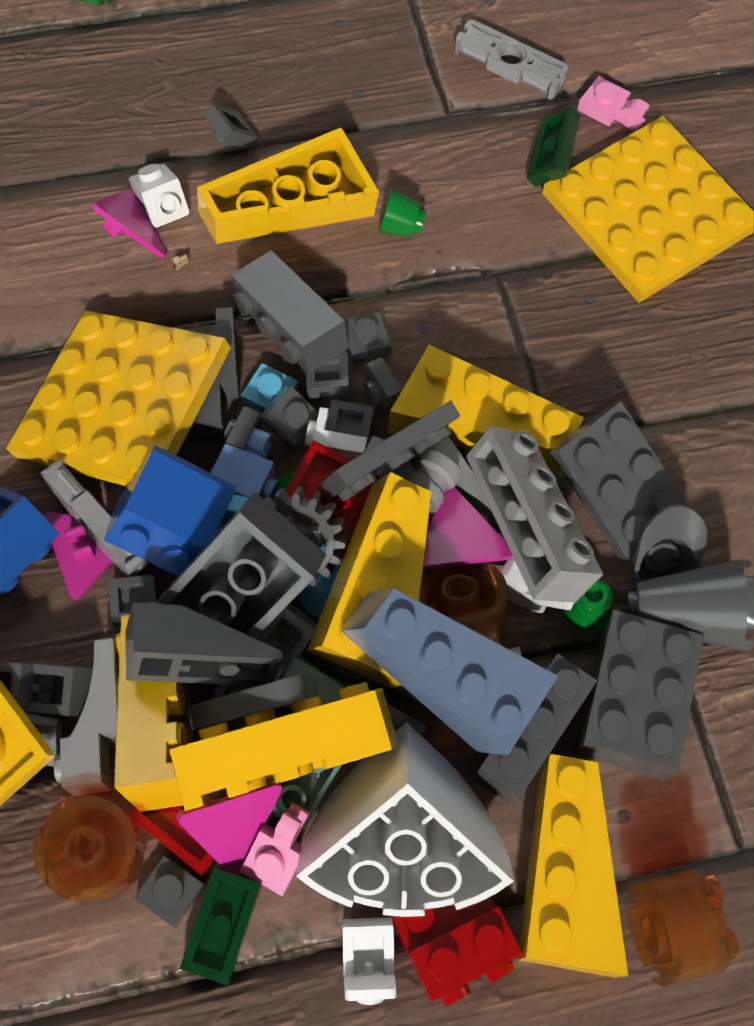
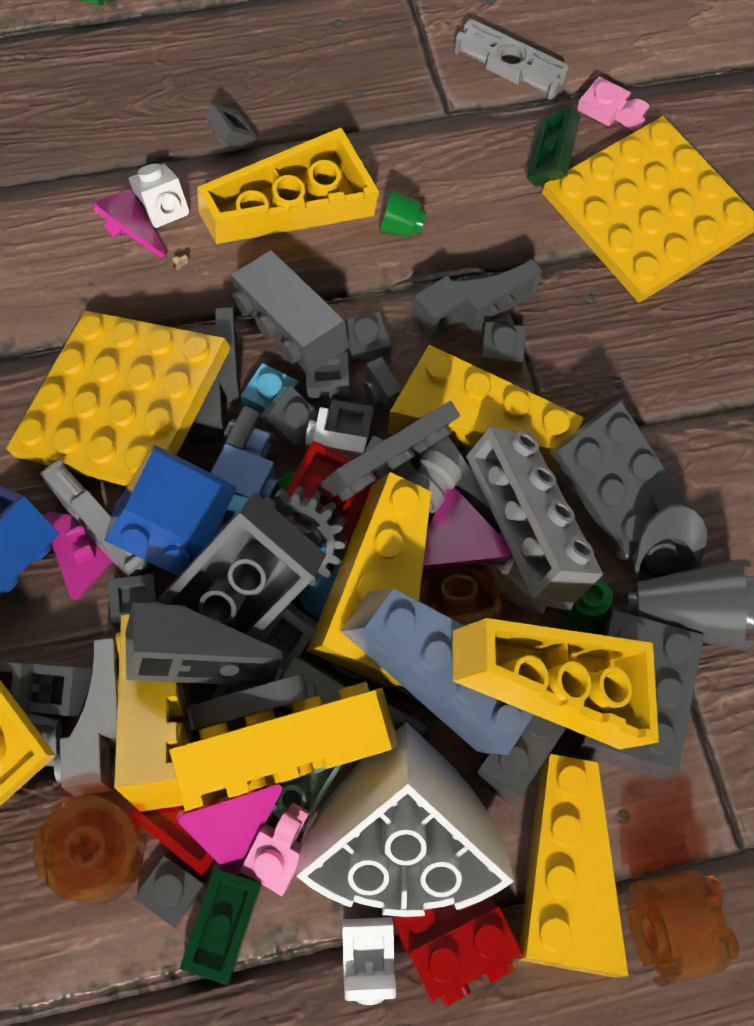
none -> dark grey slope [412,259,542,340]
none -> yellow wedge [452,618,659,750]
none -> dark grey plate [480,322,526,370]

